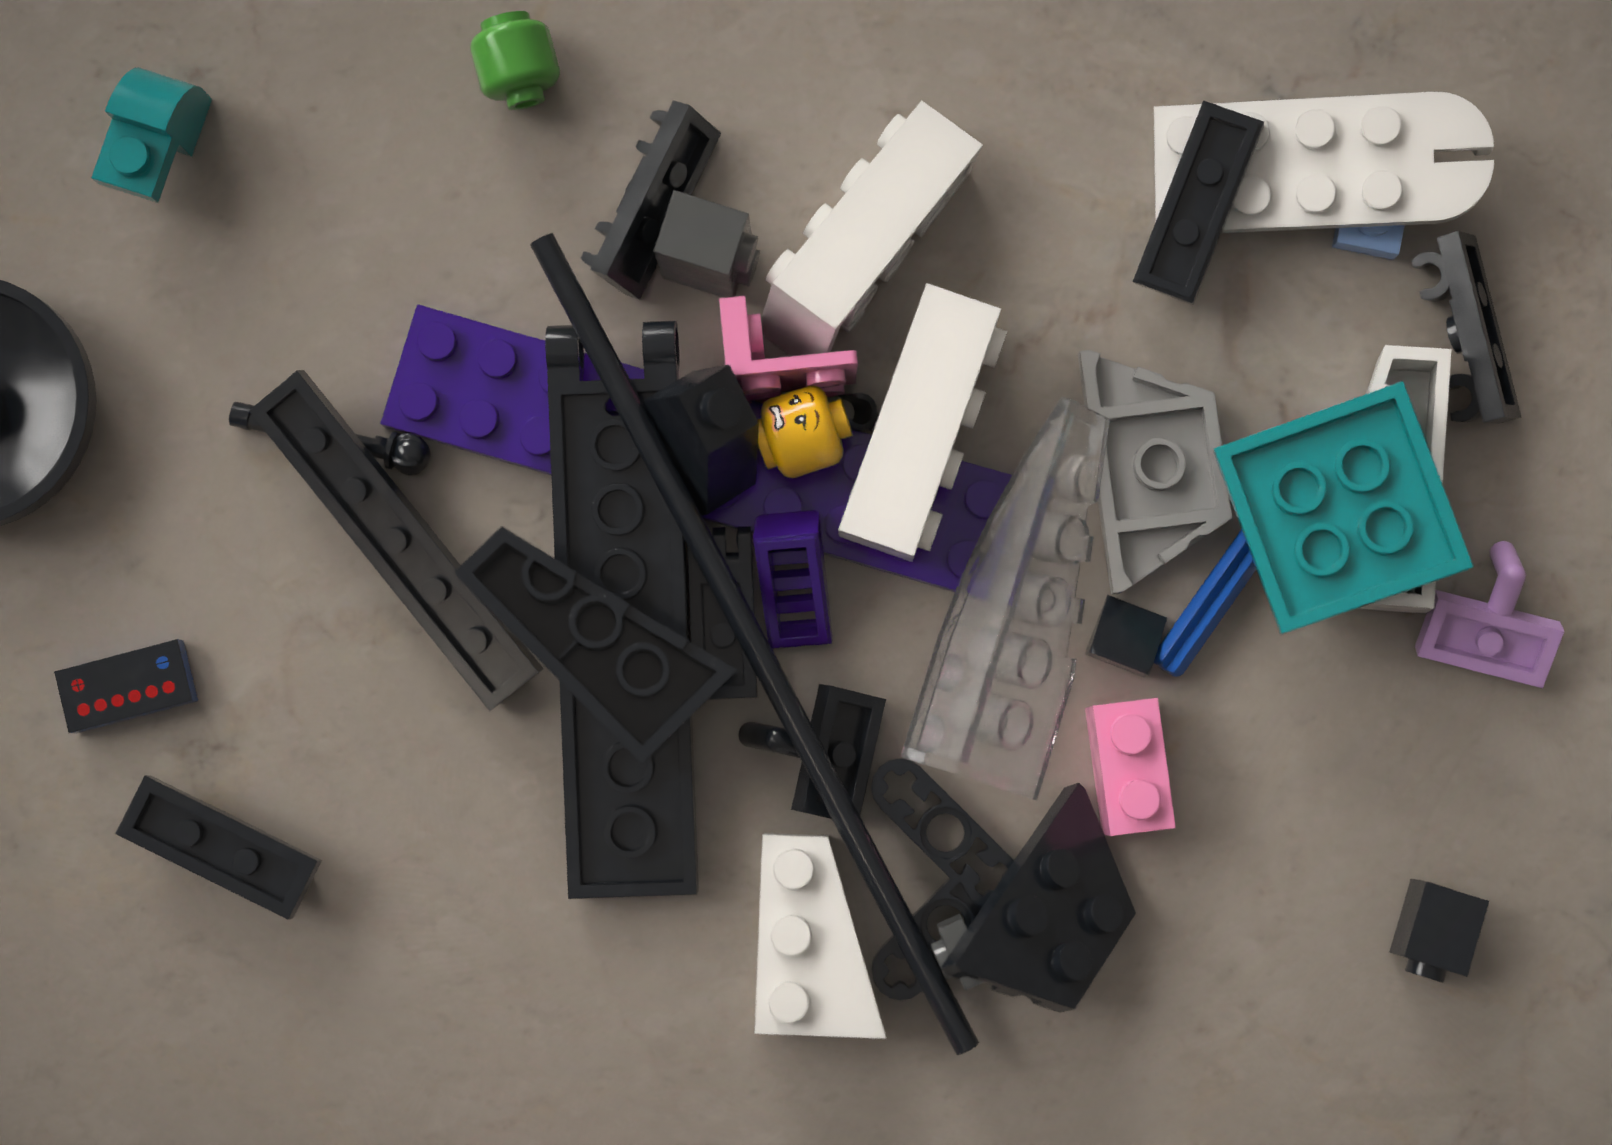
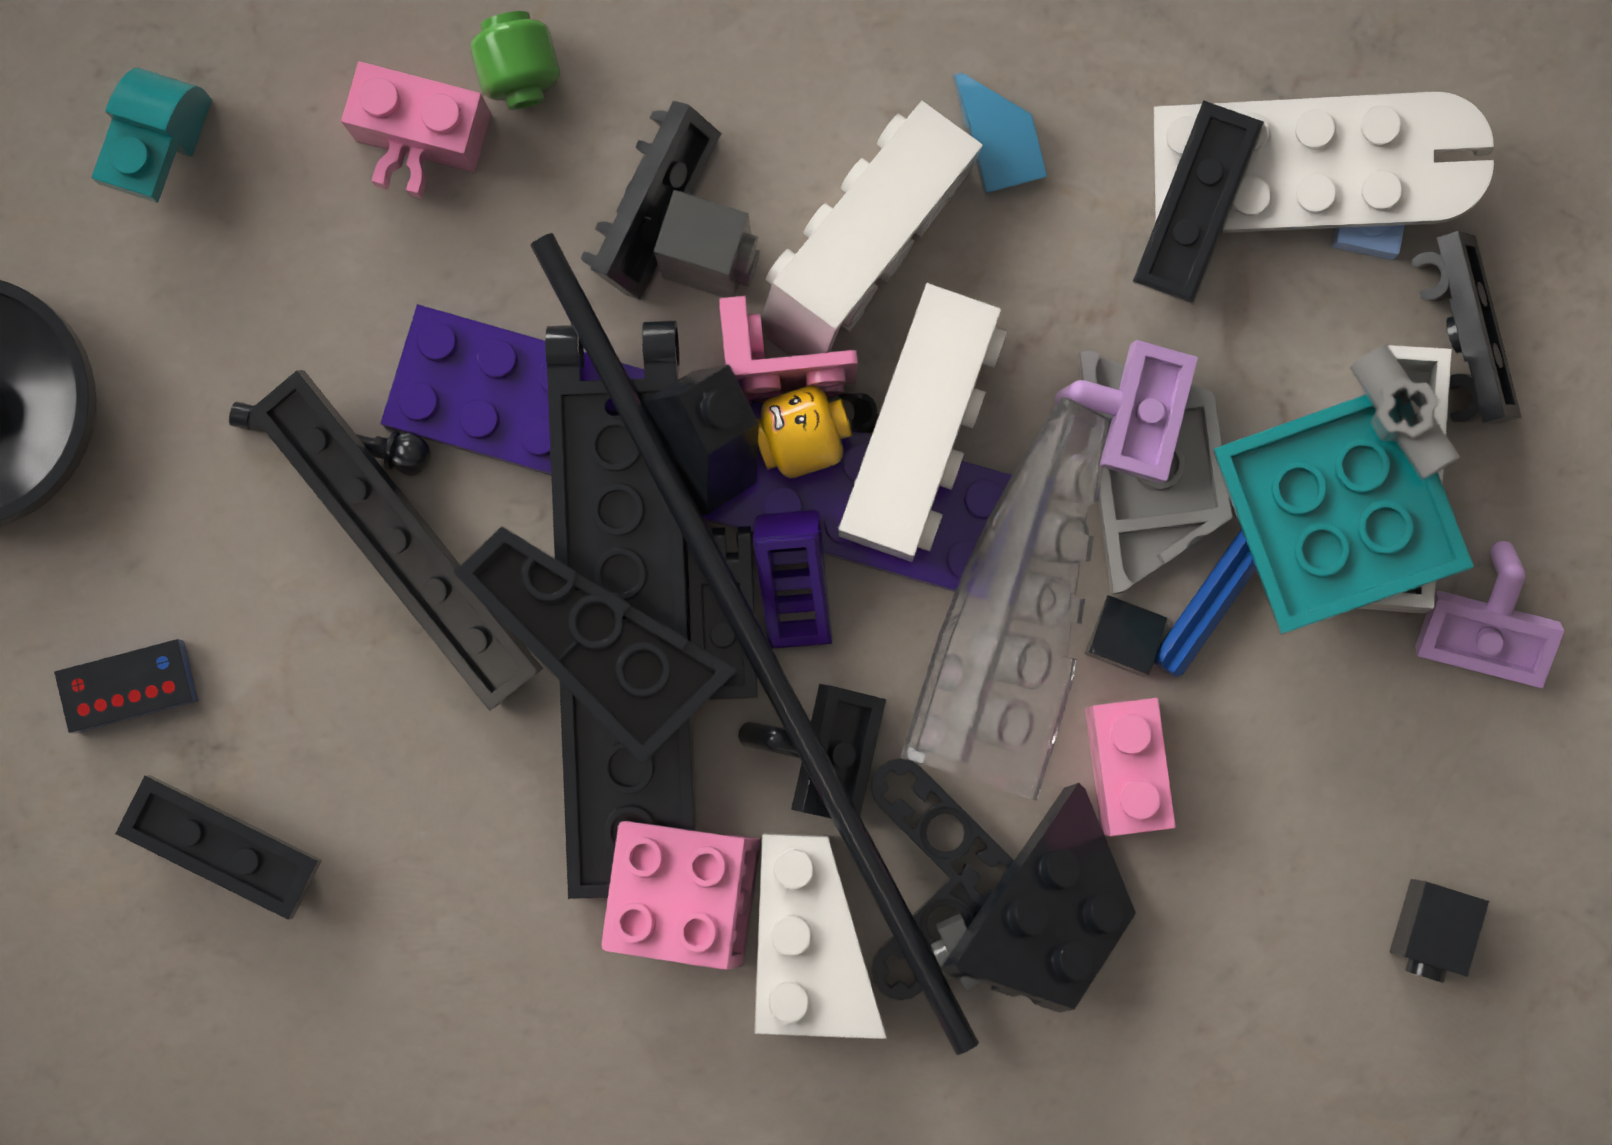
none -> bright pink brick [341,61,491,199]
none -> bright pink bracket [601,821,761,970]
none -> dark azure slope [953,72,1047,193]
none -> lavender plate [1054,340,1198,483]
none -> light grey axle [1350,344,1460,481]

